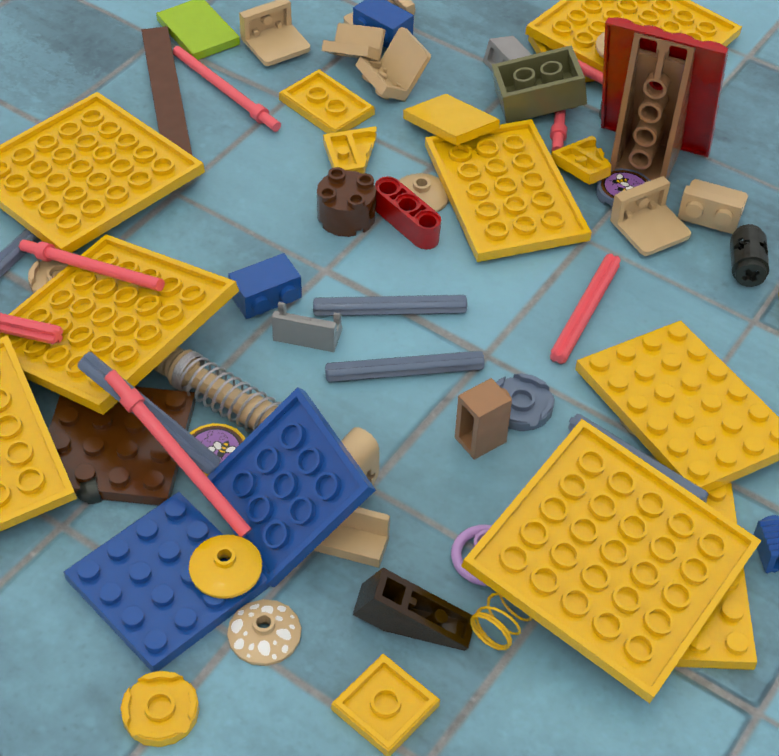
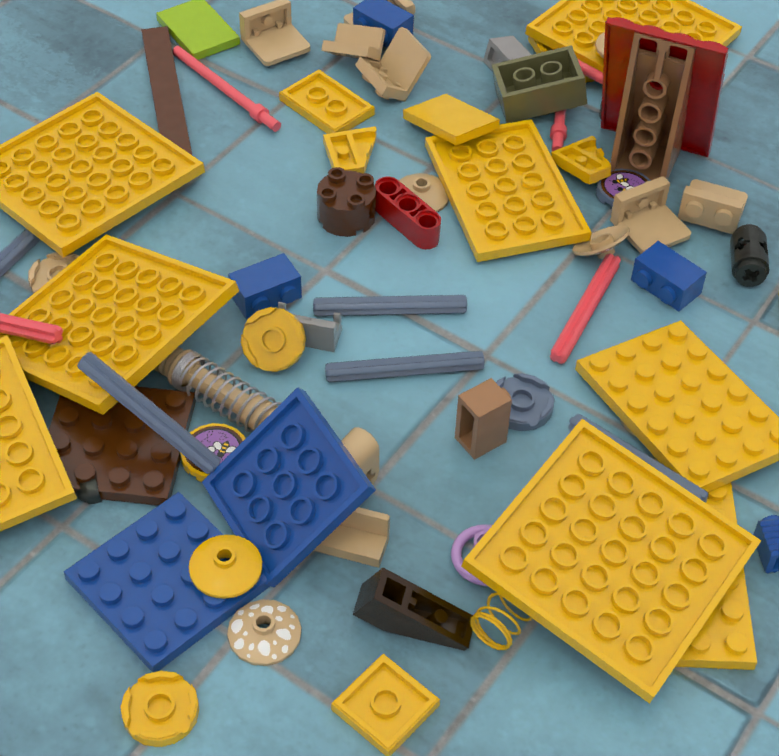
coral bar [19,239,165,291] -> none
coral bar [104,370,252,537] -> none
none -> yellow tile [241,307,306,372]
none -> tan dish [572,225,630,259]
none -> blue brick [631,241,707,312]

